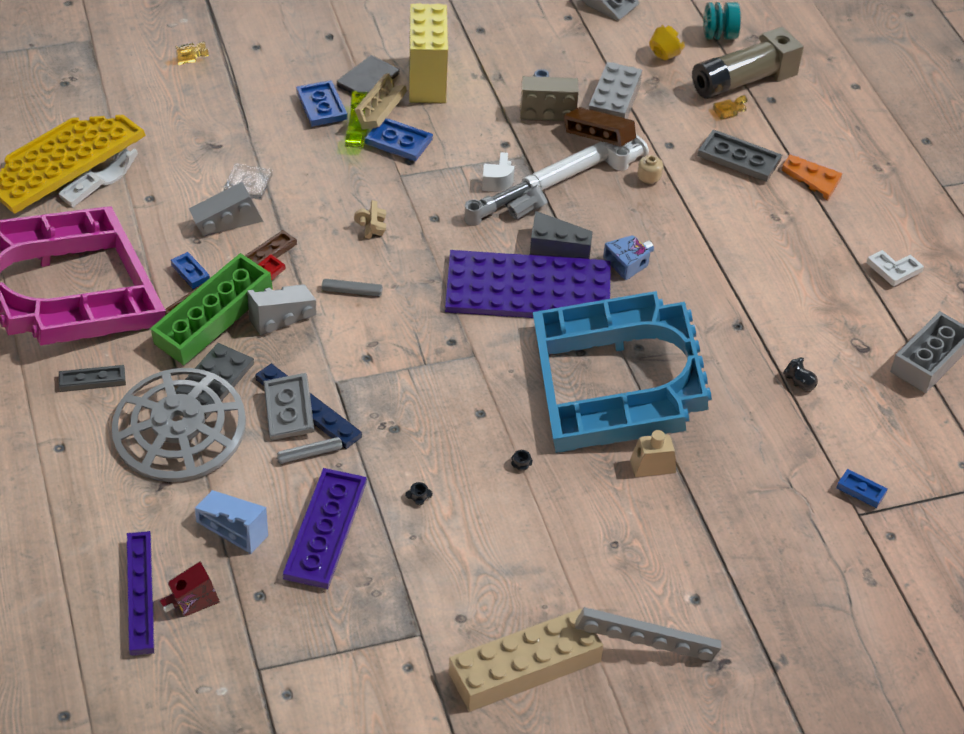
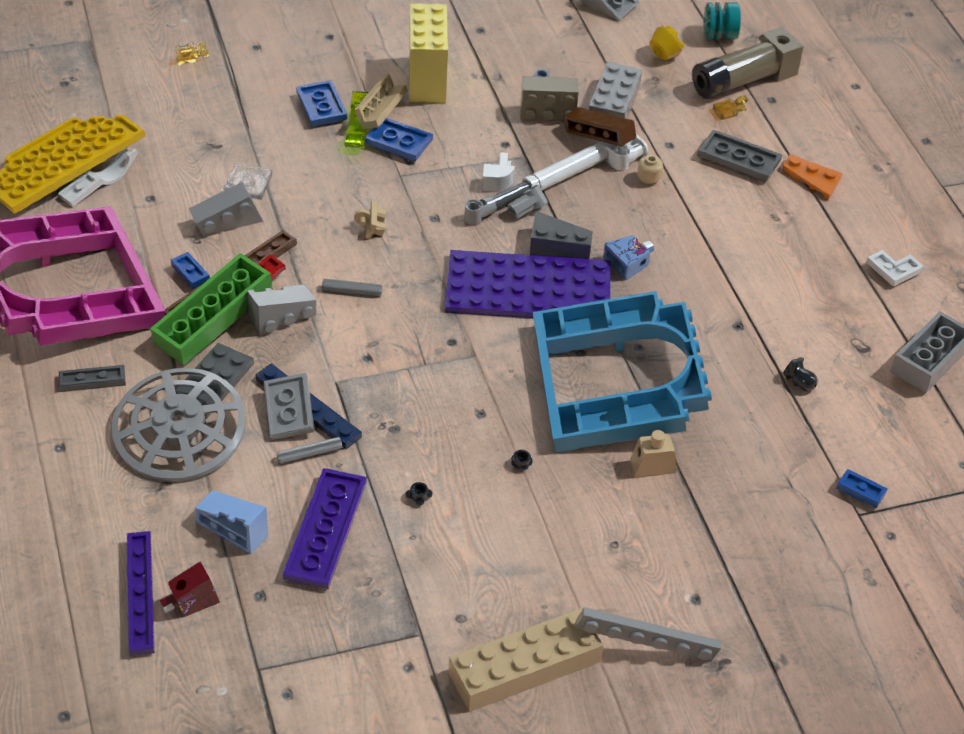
tile [337,55,400,99] -> none

